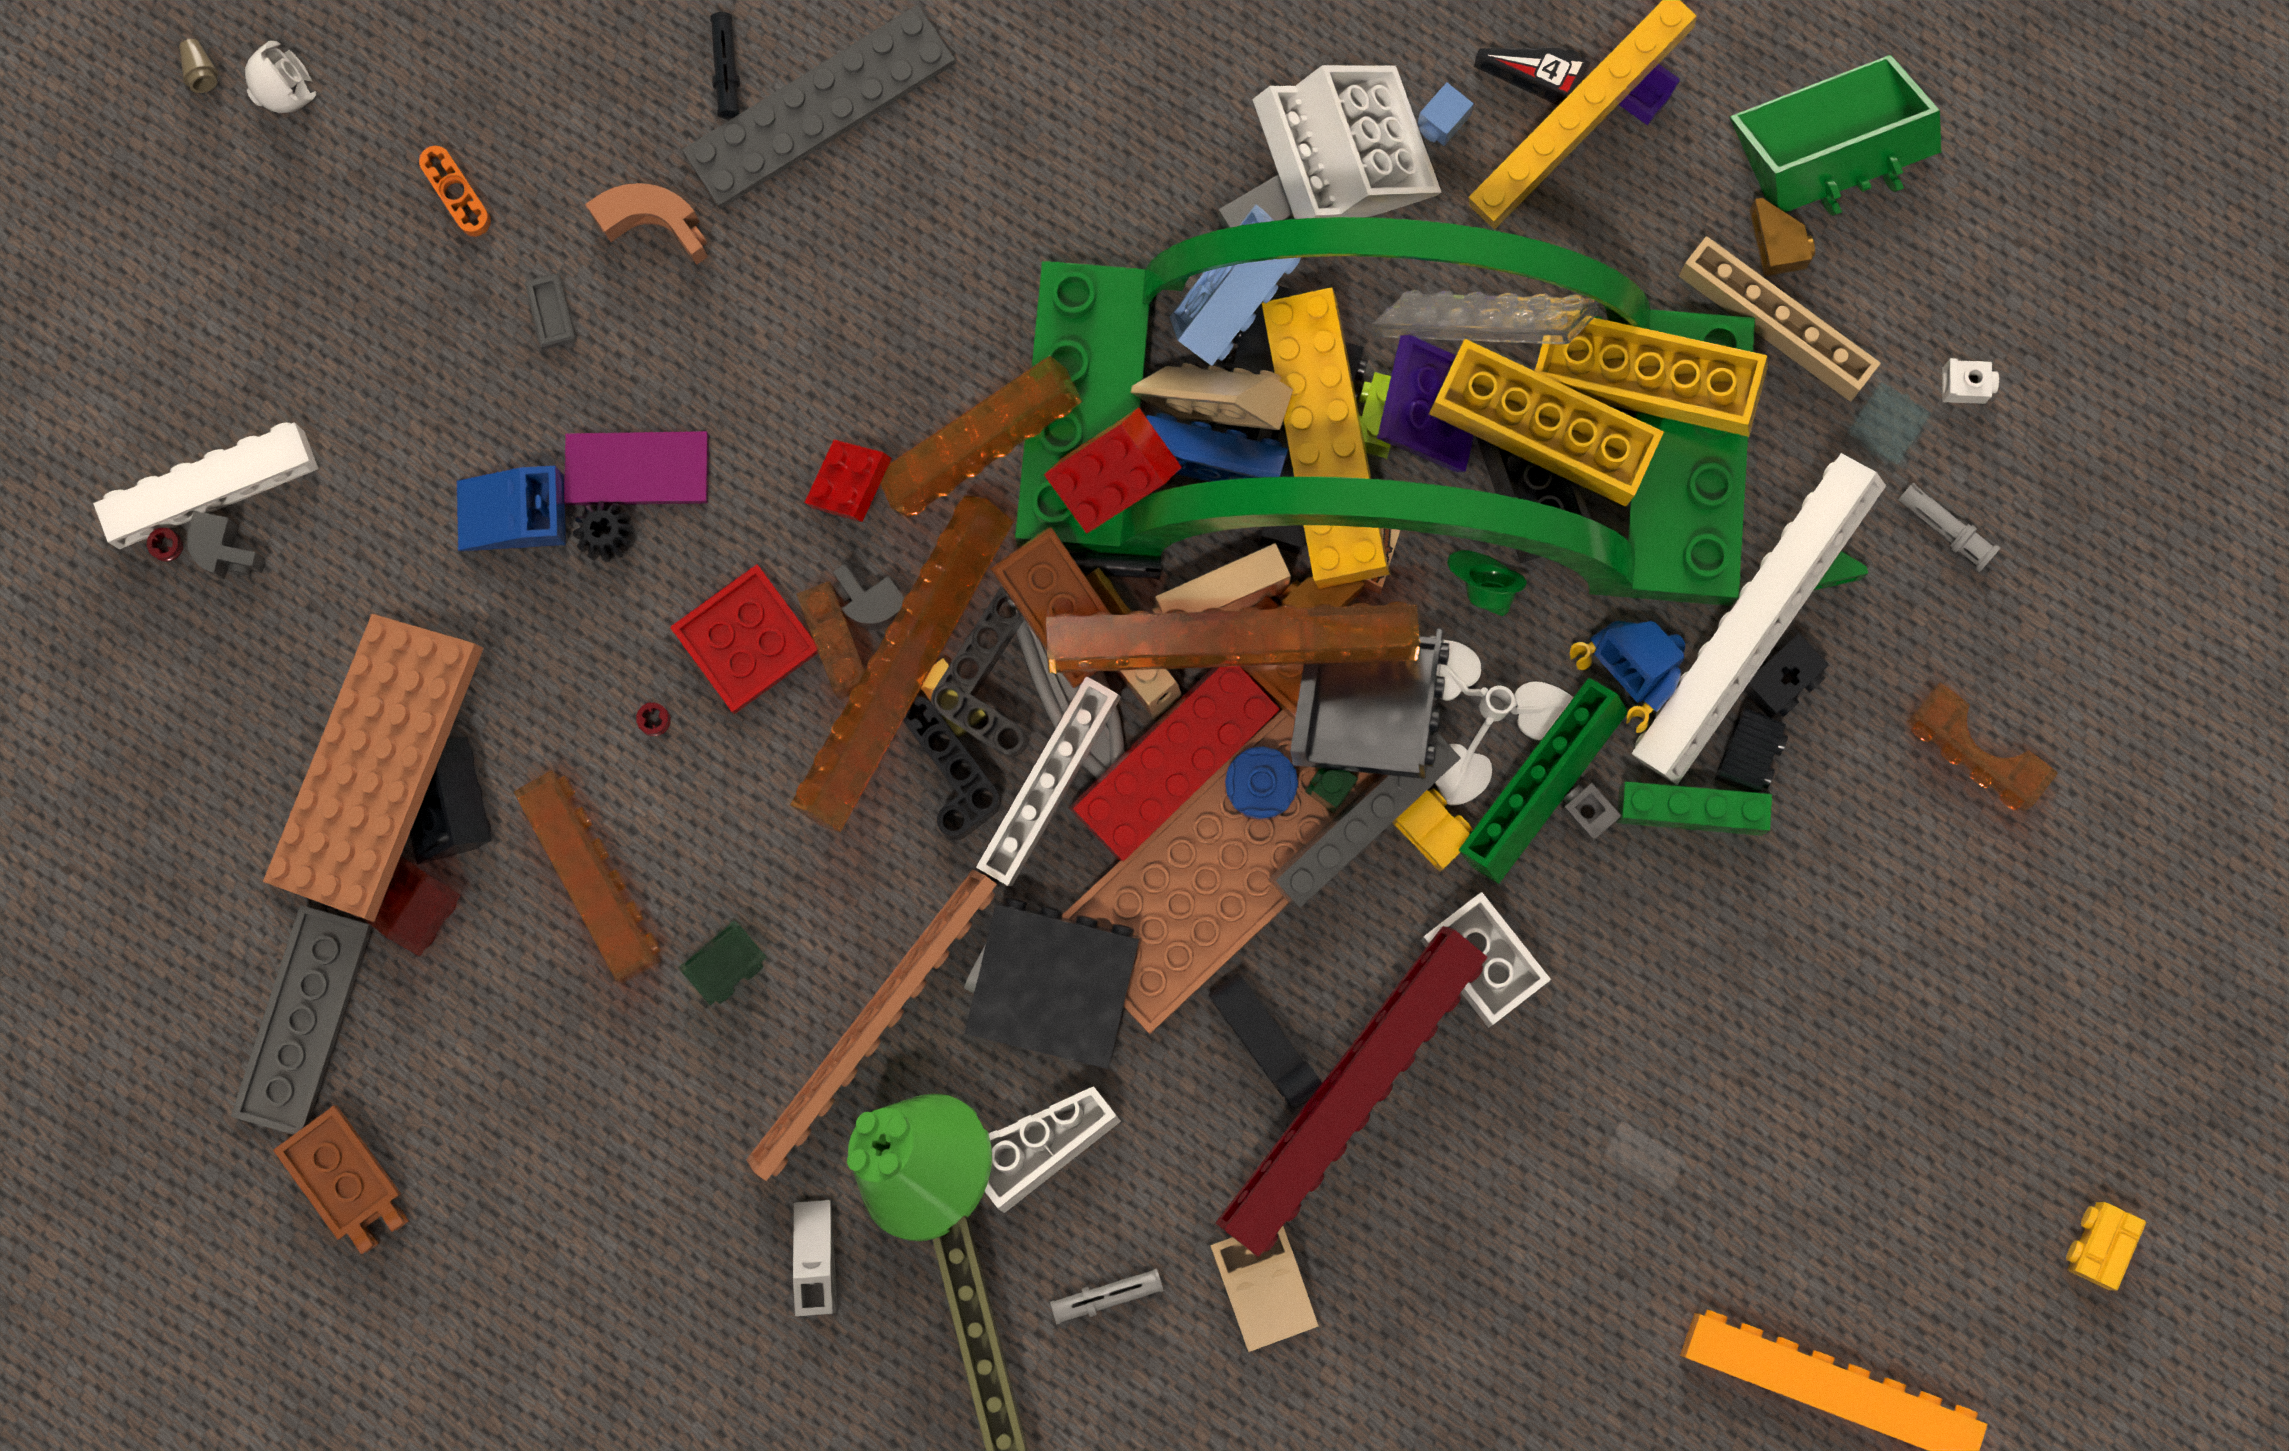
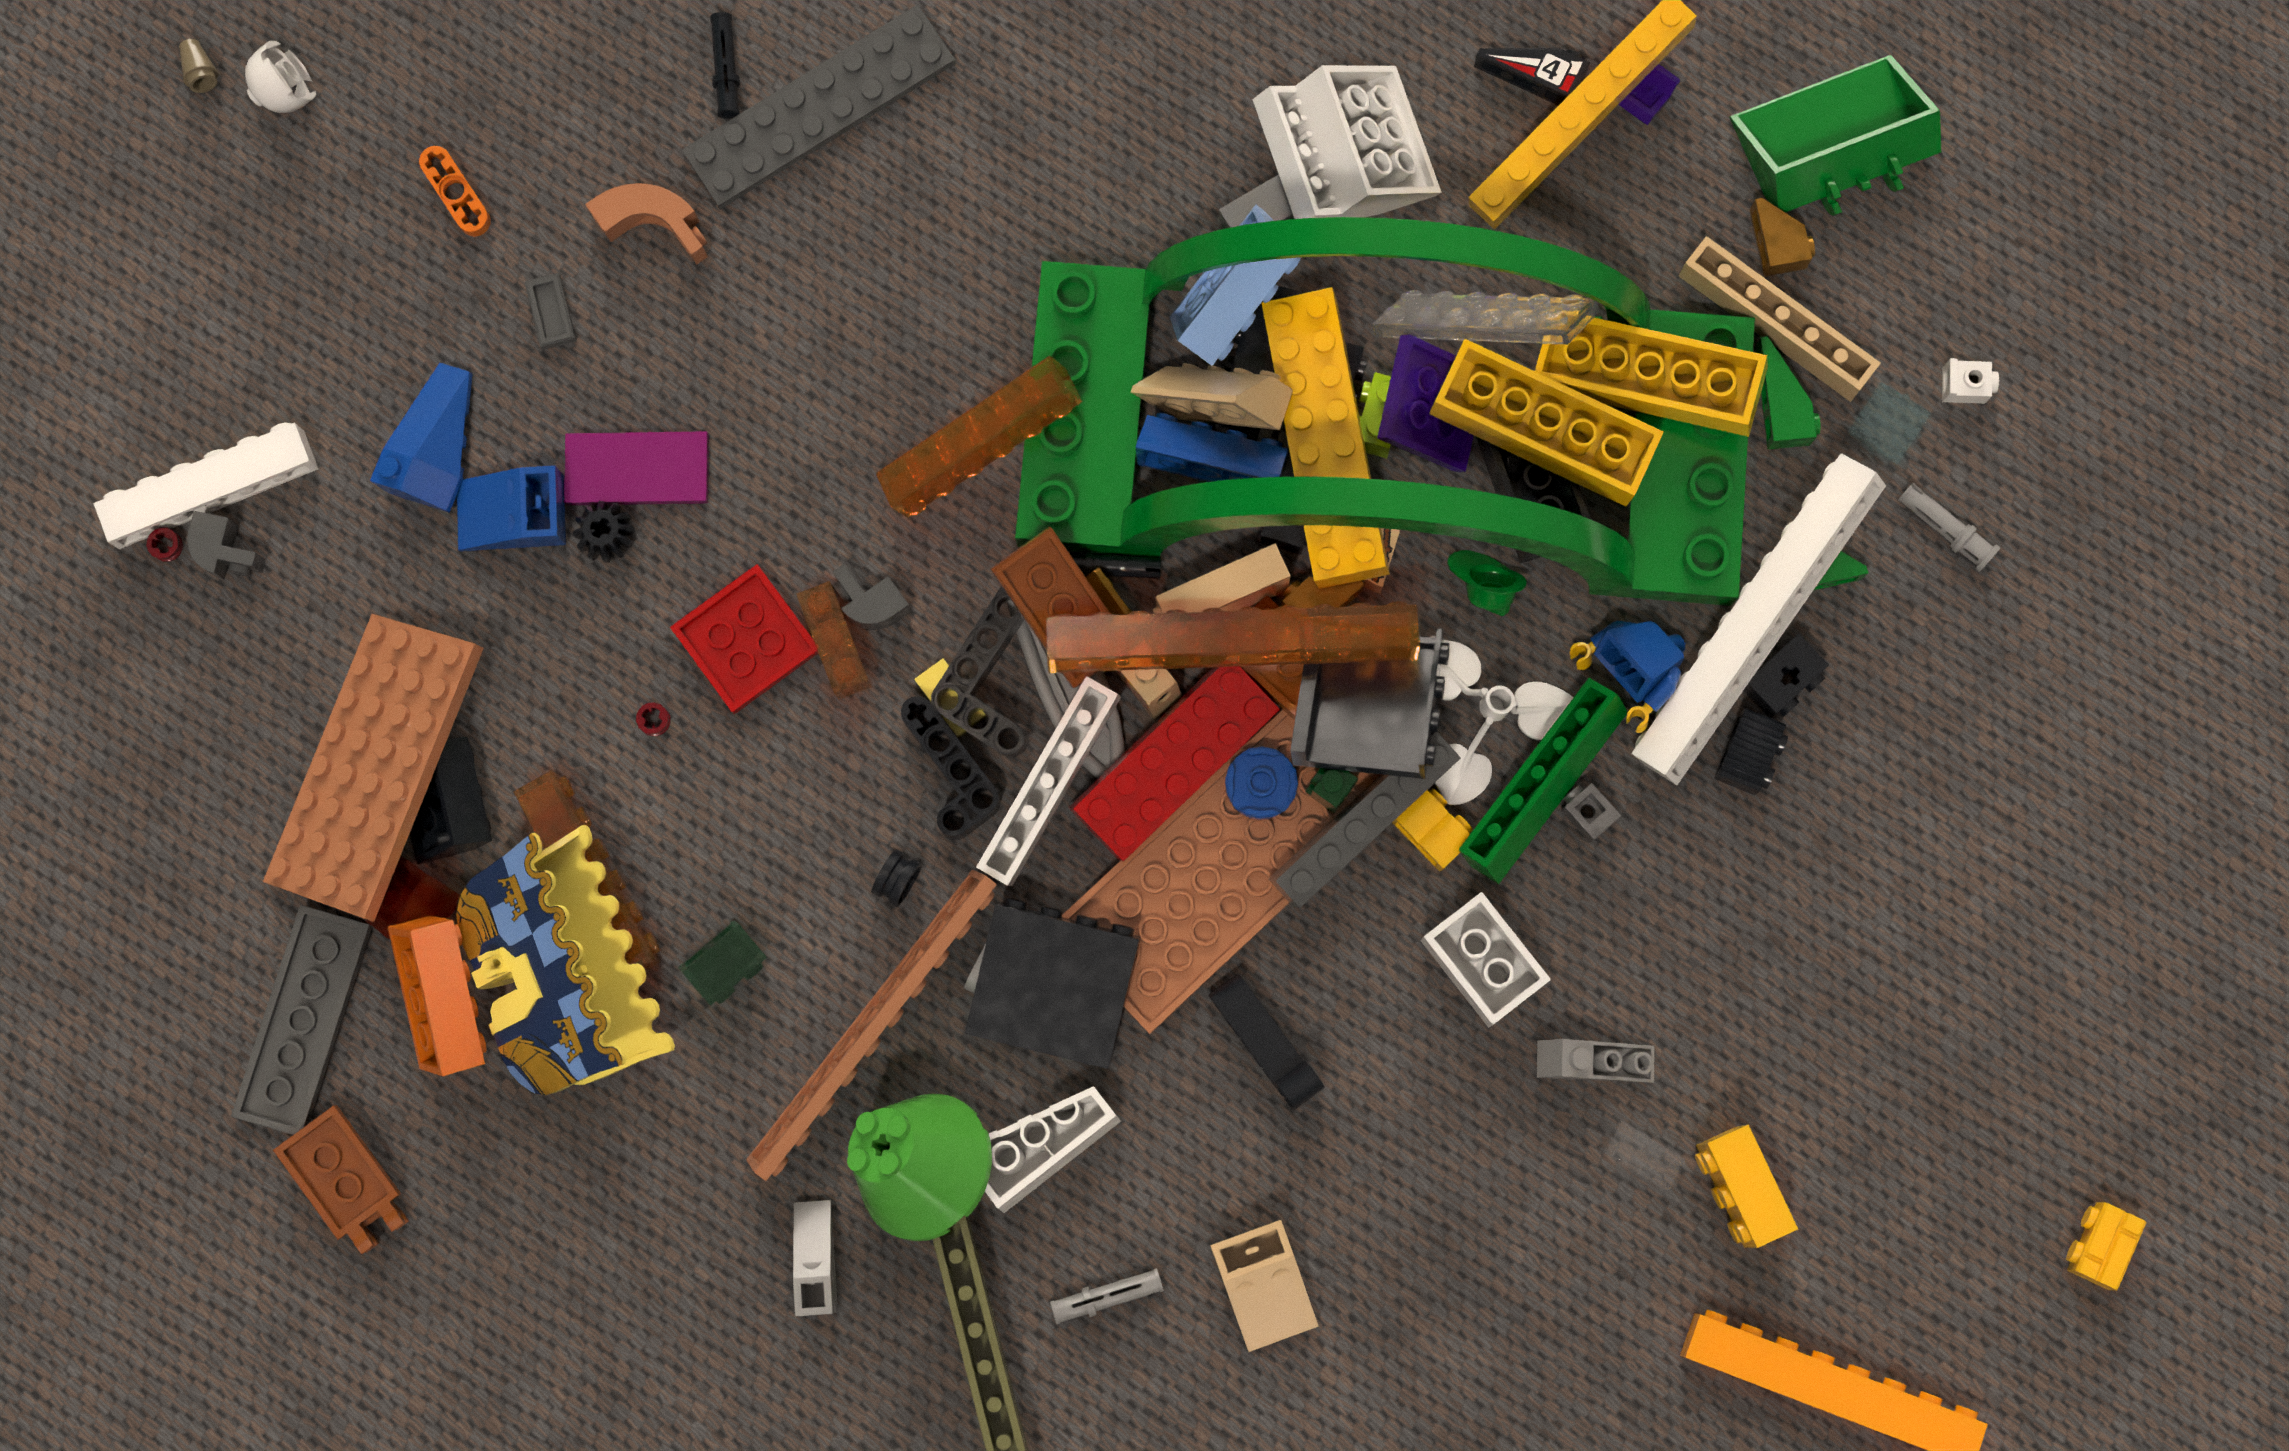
clear orange brick [790,495,1014,832] -> none
red plate [804,439,892,522] -> none
red brick [1044,407,1182,534] -> none
dark red brick [1215,926,1487,1257] -> none
medium blue brick [1417,82,1474,146] -> none
green brick [1617,781,1772,836] -> none
clear orange arch [1906,682,2058,811] -> none
none -> blue wedge [370,363,472,513]
none -> orange brick [388,916,487,1076]
none -> animal [456,825,675,1095]
none -> black wheel [871,849,922,907]
none -> light grey slope [1537,1039,1654,1083]
none -> yellow brick [1695,1124,1798,1248]
none -> green slope [1755,336,1821,449]

